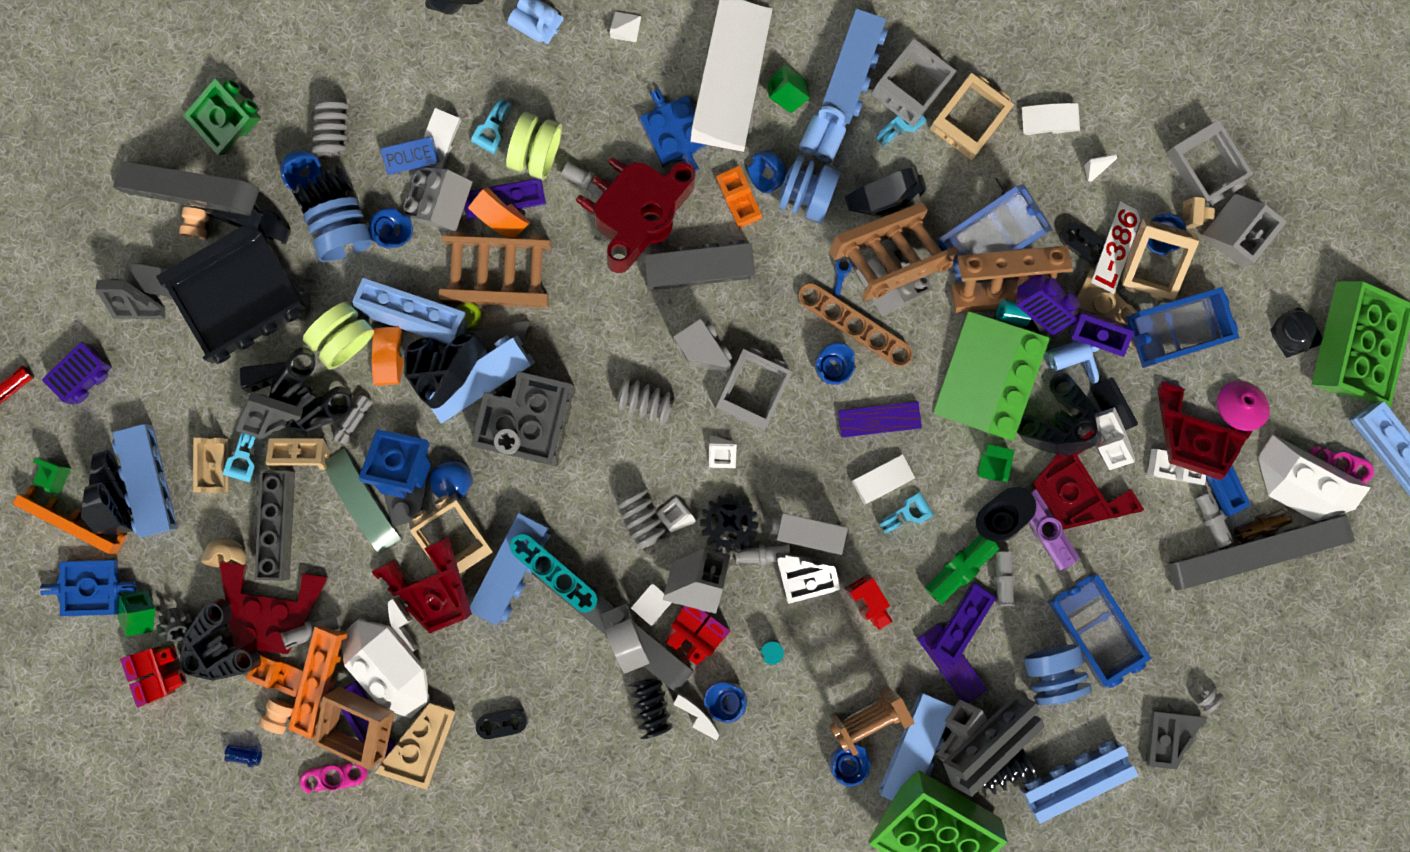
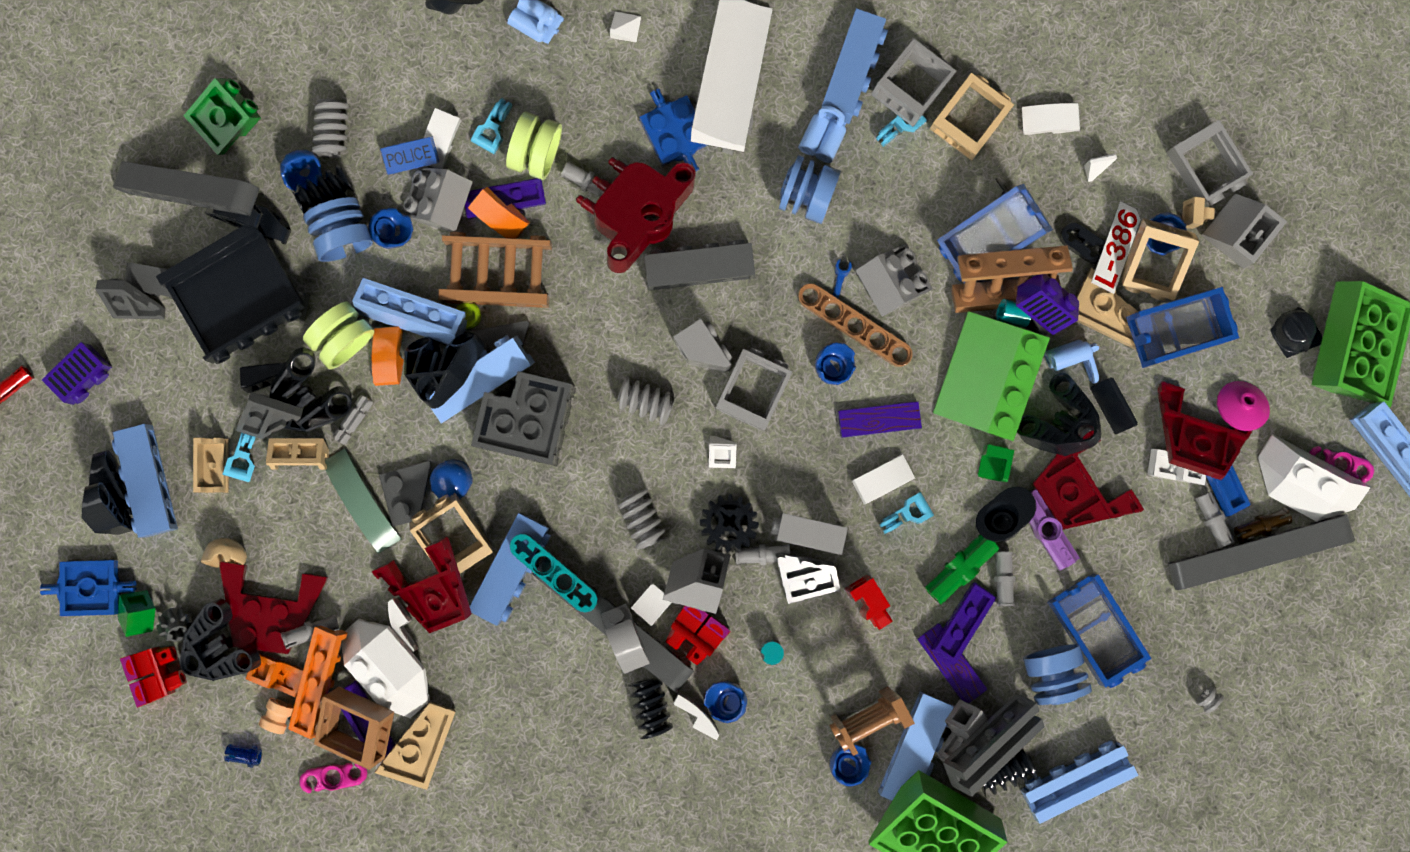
orange hinge [13,486,127,554] -> none
green panel [33,457,71,493] -> none
light nougat wheel [179,207,210,240] -> none
dark grey brick [254,470,295,581] -> none
blue panel [359,429,431,498] -> none
black beam [476,708,528,739] -> none
light grey bush [494,429,521,454] -> none
white slope [656,496,696,533] -> none
orange slope [715,165,762,229] -> none
blue hair [747,150,786,194] -> none
green panel [766,64,810,113] -> none
medium nougat fence [829,202,959,301] -> none
black connector [845,168,927,217] -> none
dark purple brick [1069,308,1134,357] -> none
white slope [1098,407,1135,470] -> none
dark grey wing [1146,710,1207,769] -> none

